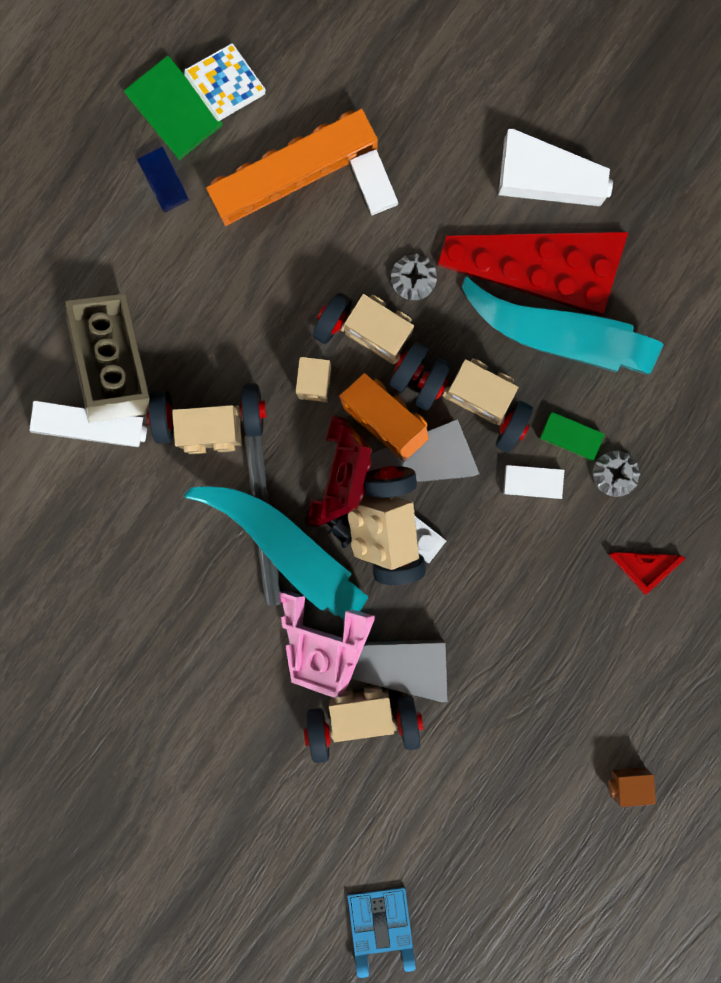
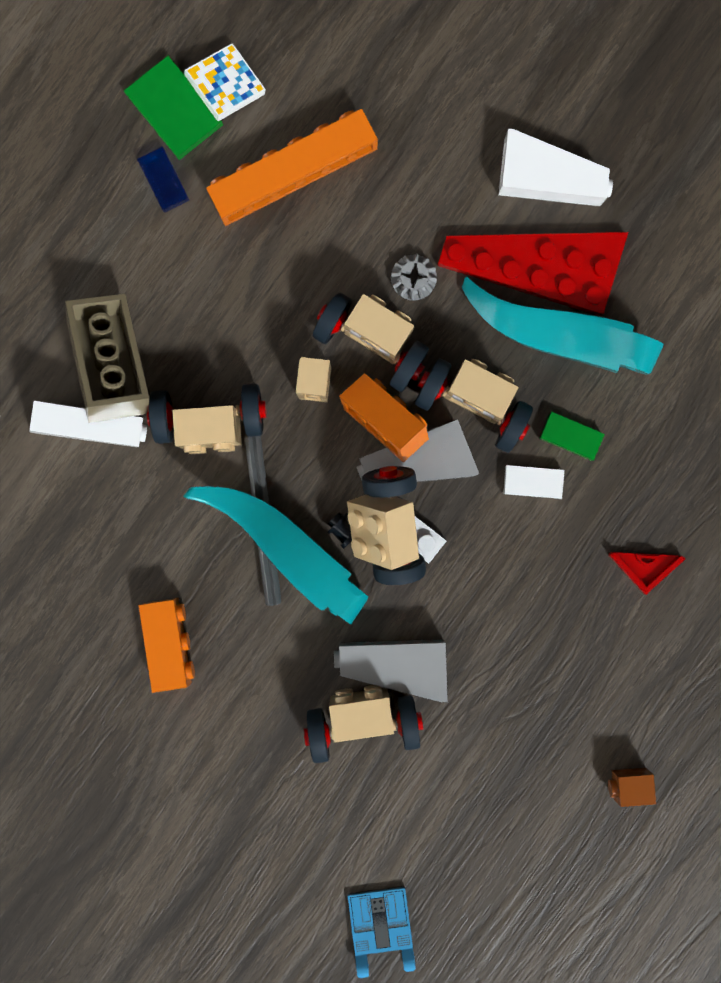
bright pink wing [280,590,374,698] -> none
dark red wing [305,416,372,527] -> none
white tile [350,150,398,216] -> none
light grey gear [593,450,641,497] -> none
none -> orange brick [138,598,195,693]

